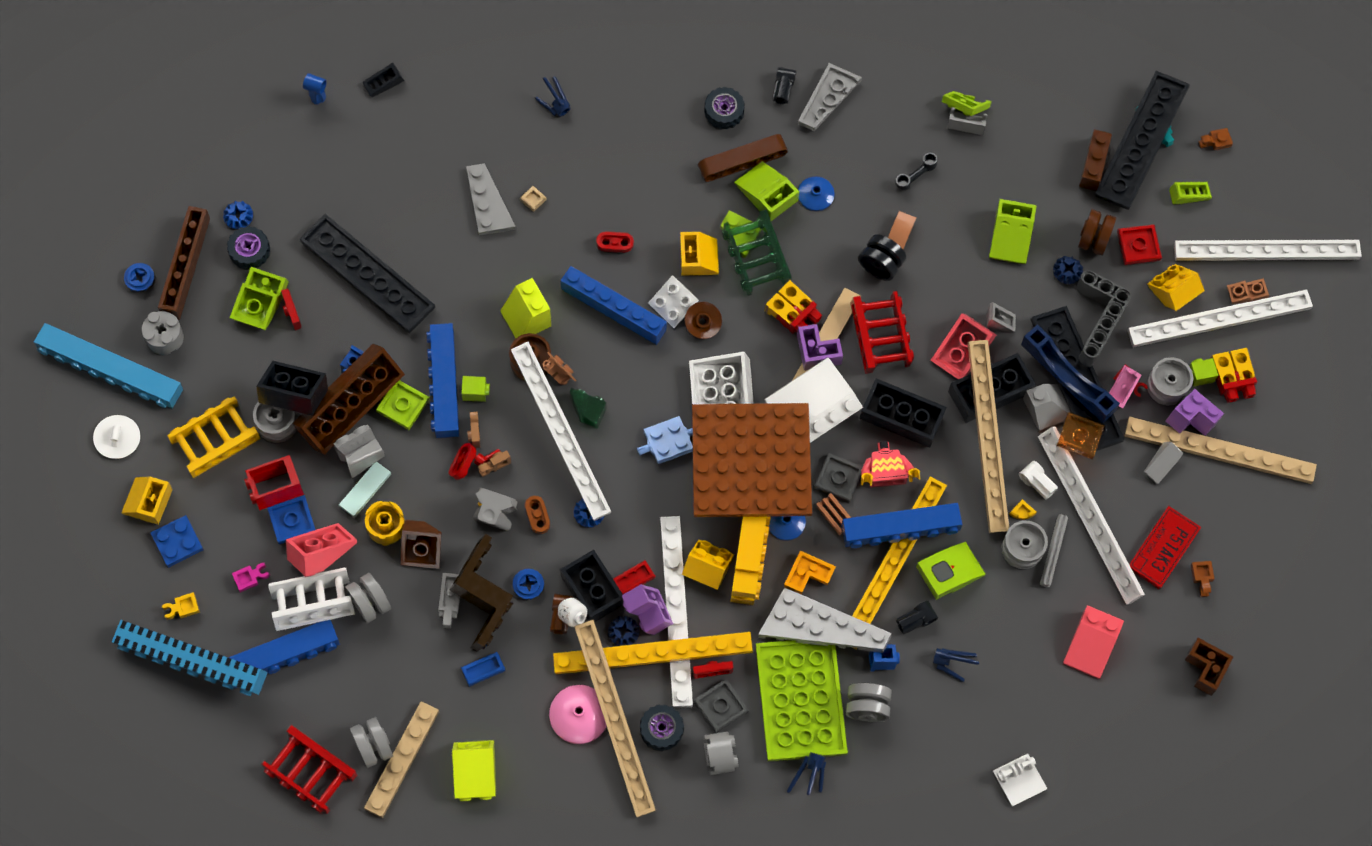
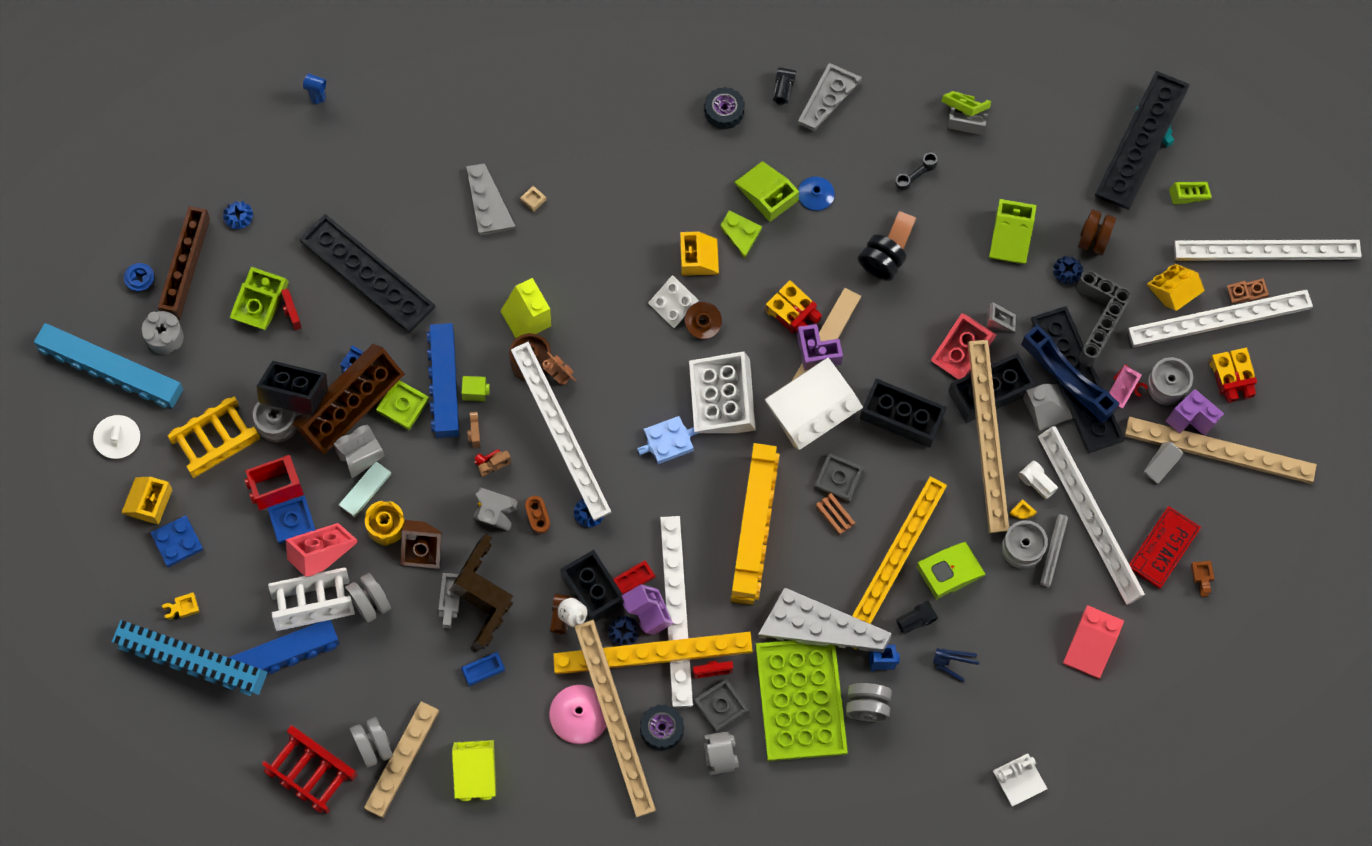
black wheel [227,226,270,270] -> none
dark pink plate [232,563,270,593] -> none
black slope [362,62,405,97] -> none
red plate [449,443,476,480] -> none
blue gear [513,569,544,600] -> none
dark blue plant [535,76,571,117] -> none
blue brick [561,266,667,345] -> none
clear green slope [570,388,607,429] -> none
red plate [596,232,634,253] -> none
yellow slope [682,540,734,590] -> none
dark orange plate [692,403,812,517] -> none
reddish brown beam [698,134,788,182] -> none
clear green fence [721,209,792,296] -> none
blue dish [768,516,806,541] -> none
light orange plate [784,551,836,595] -> none
dark blue plant [787,752,826,795] -> none
blue brick [841,503,963,548] -> none
red fence [850,291,914,374] -> none
coral torso [861,441,921,488] -> none
clear orange plate [1056,412,1104,460] -> none
reddish brown brick [1079,129,1112,191] -> none
red plate [1117,225,1162,265] -> none
reddish brown brick [1185,638,1234,696] -> none
lime brick [1189,358,1218,387] -> none
dark orange plate [1198,128,1233,150] -> none

